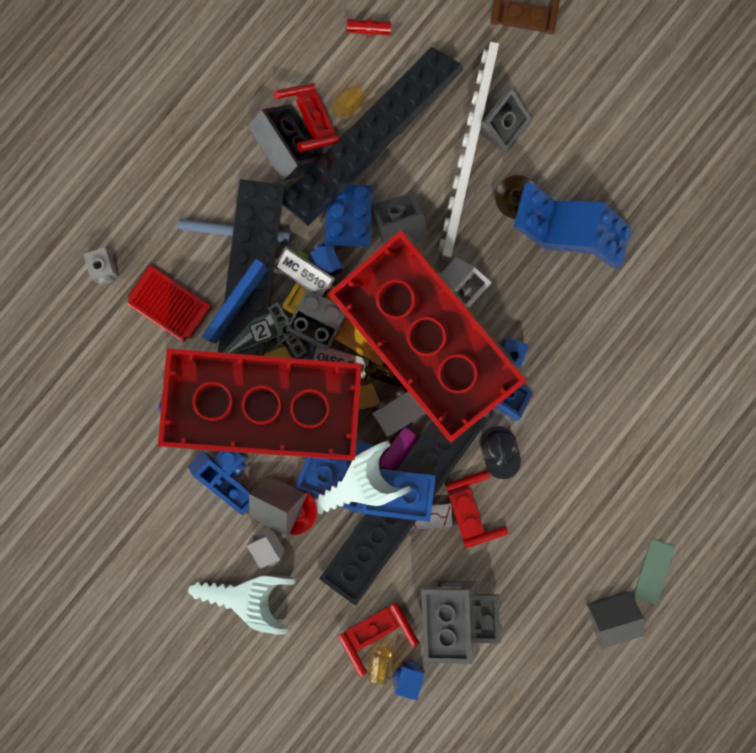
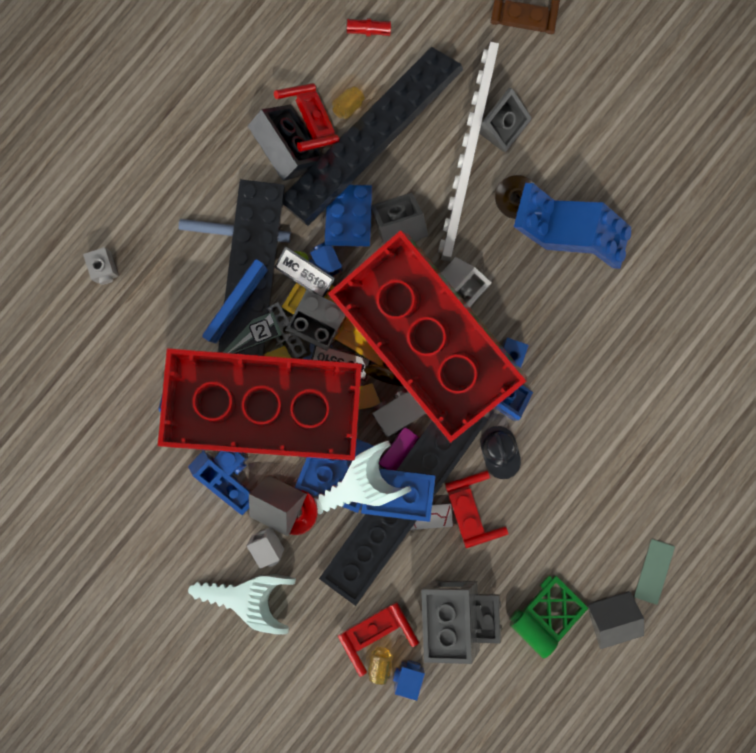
red window [127,264,212,342] -> none
none -> green piece [509,575,588,659]

